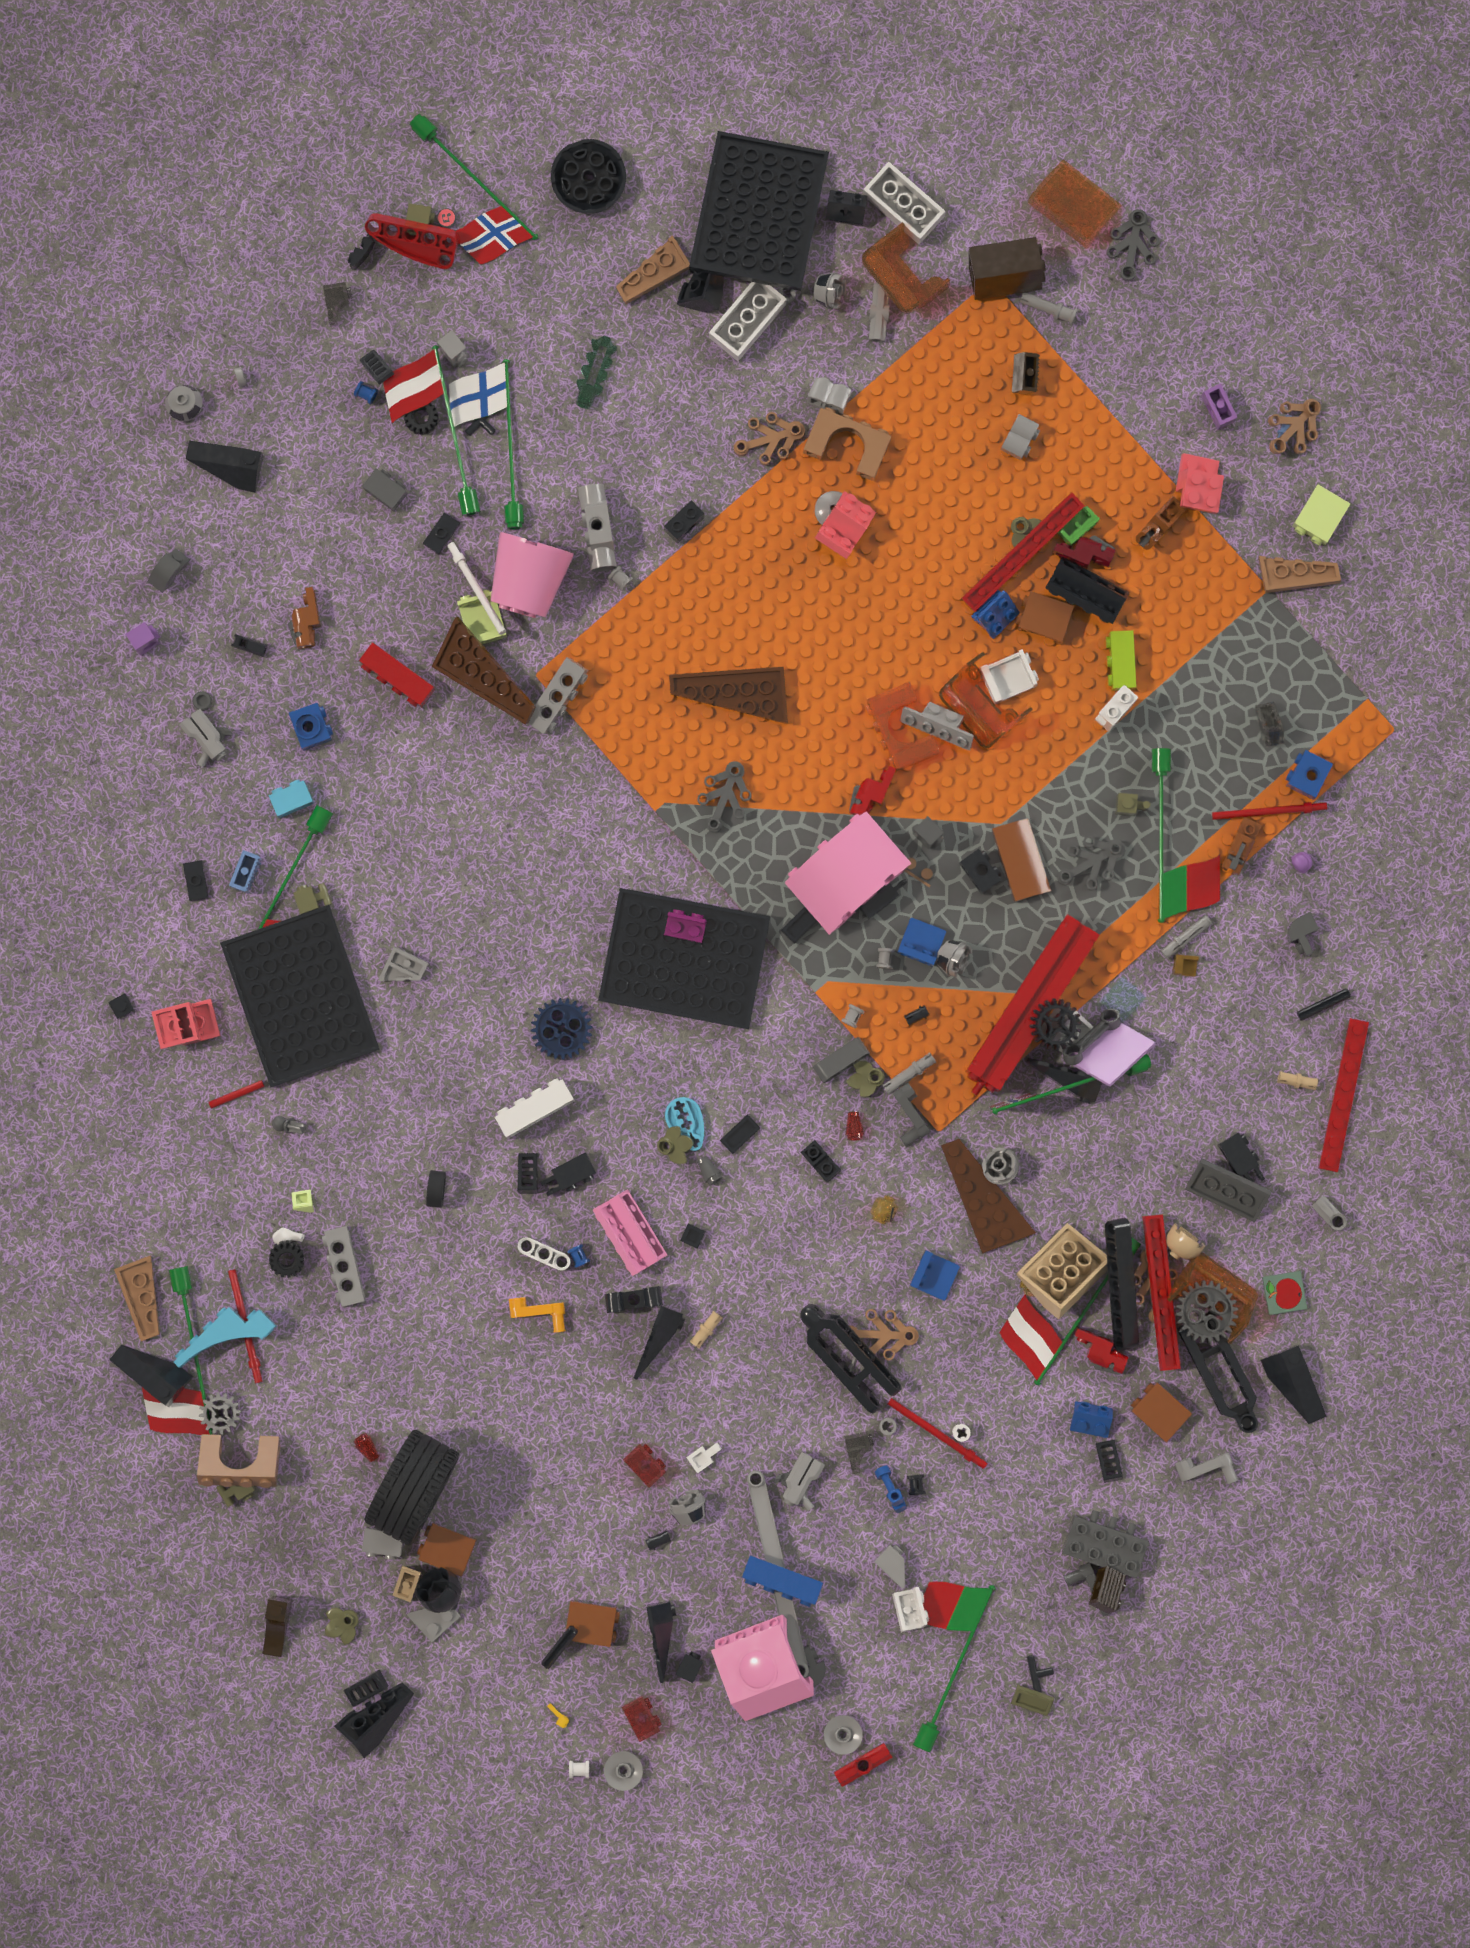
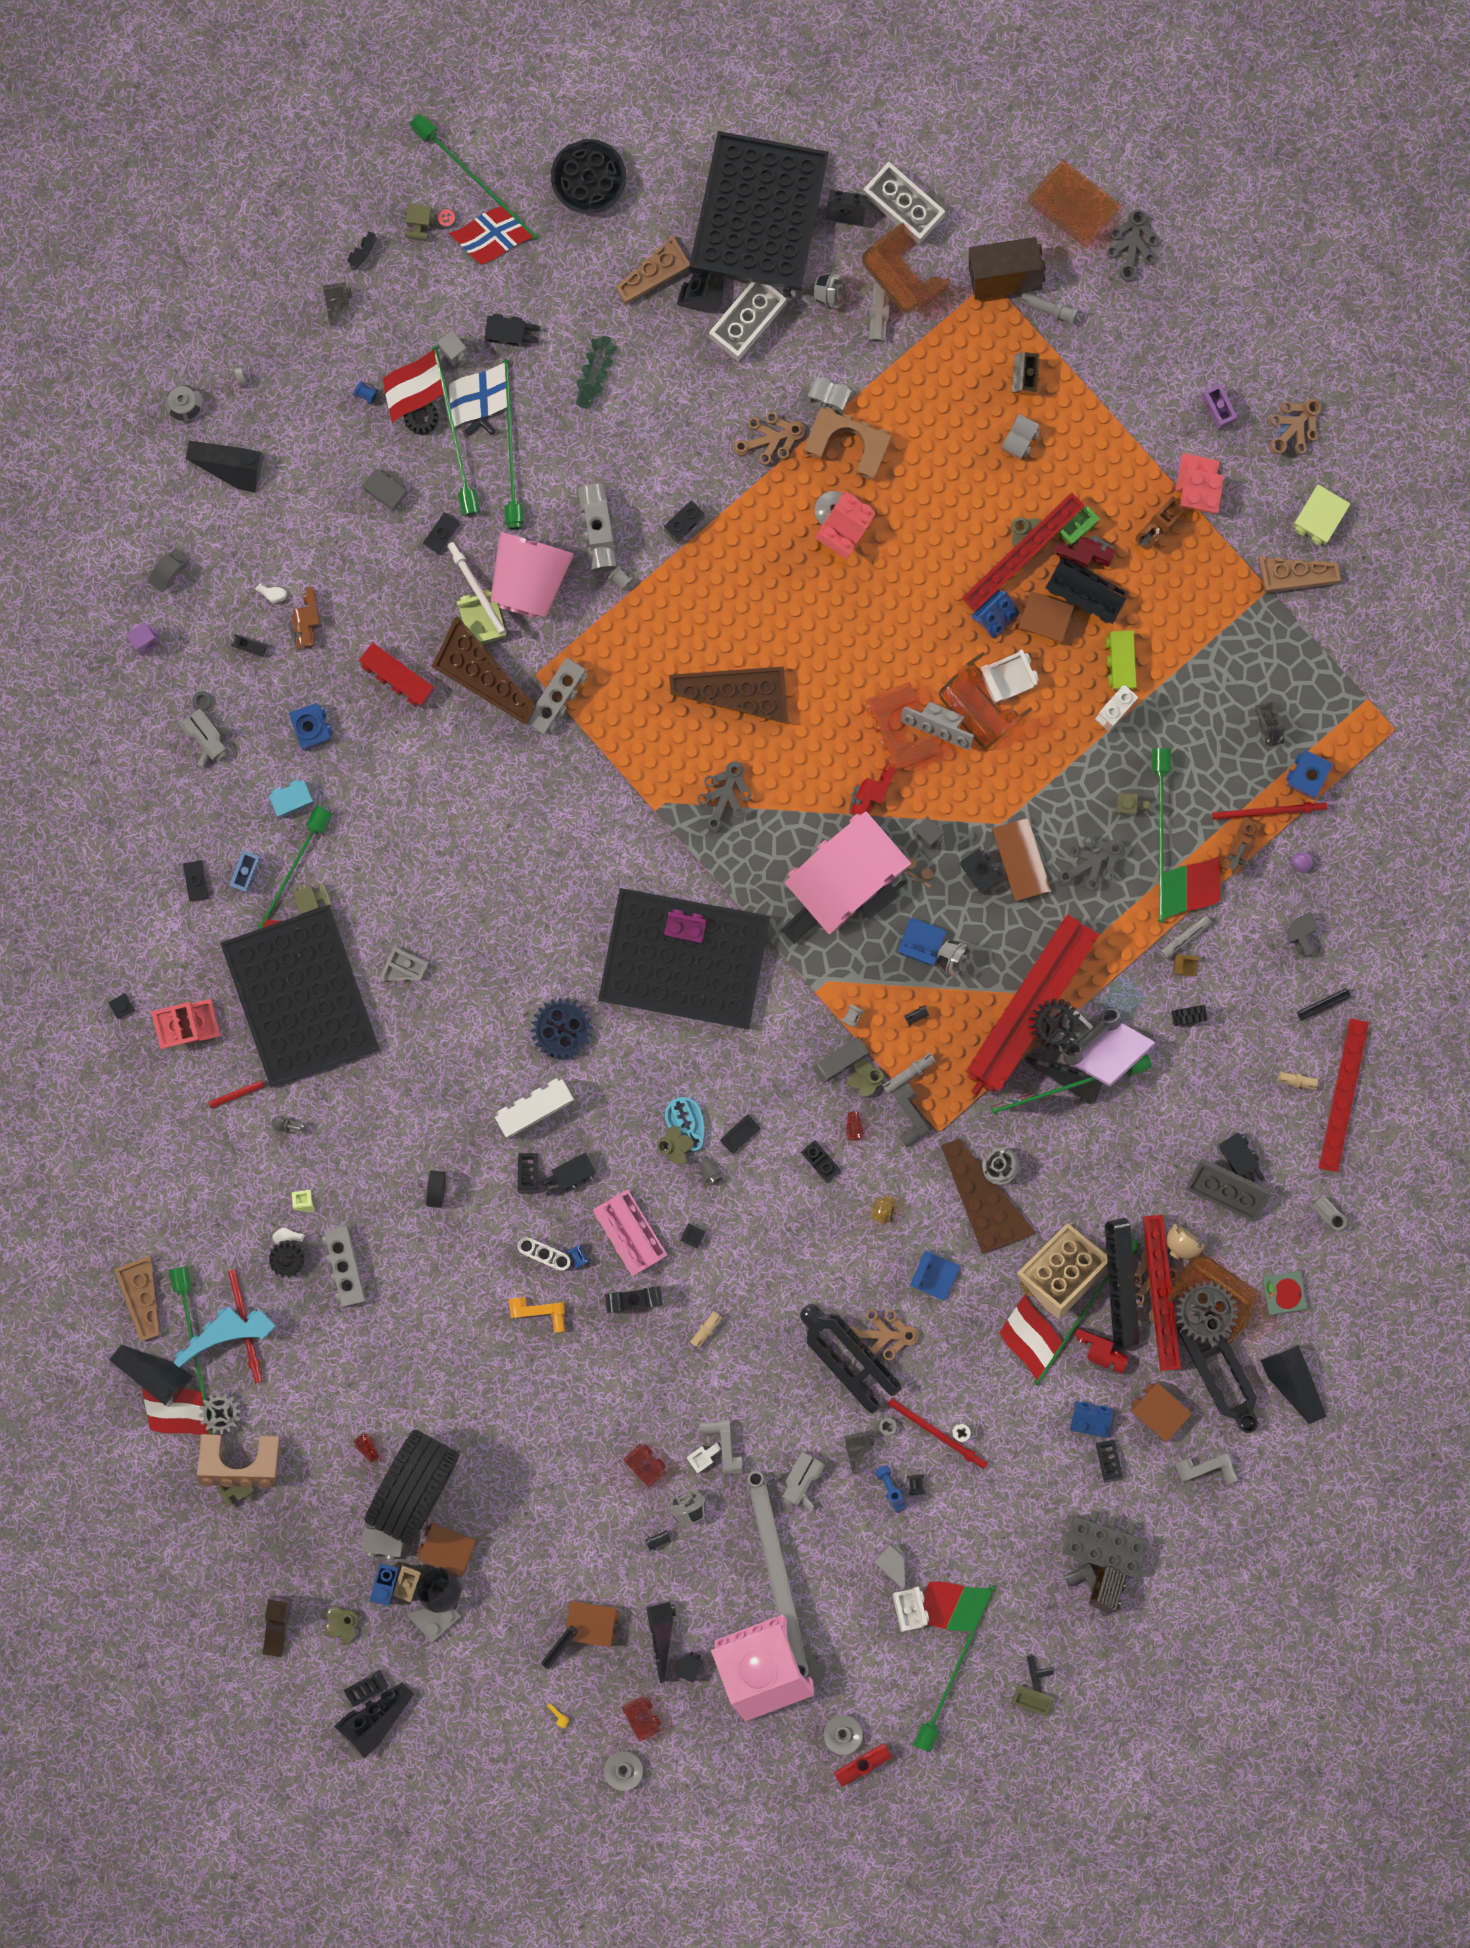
black slope [360,350,394,385] -> none
red beam [365,213,459,269] -> none
white bush [569,1760,589,1778] -> none
black wedge [634,1306,685,1380] -> none
blue brick [742,1555,824,1607] -> none
light grey bush [876,948,895,969] -> none
none -> white animal [255,583,287,604]
none -> blue slope [370,1563,399,1606]
none -> black hinge [484,314,540,347]
none -> light grey beam [701,1419,743,1475]
none -> black tyre [1171,1005,1208,1026]

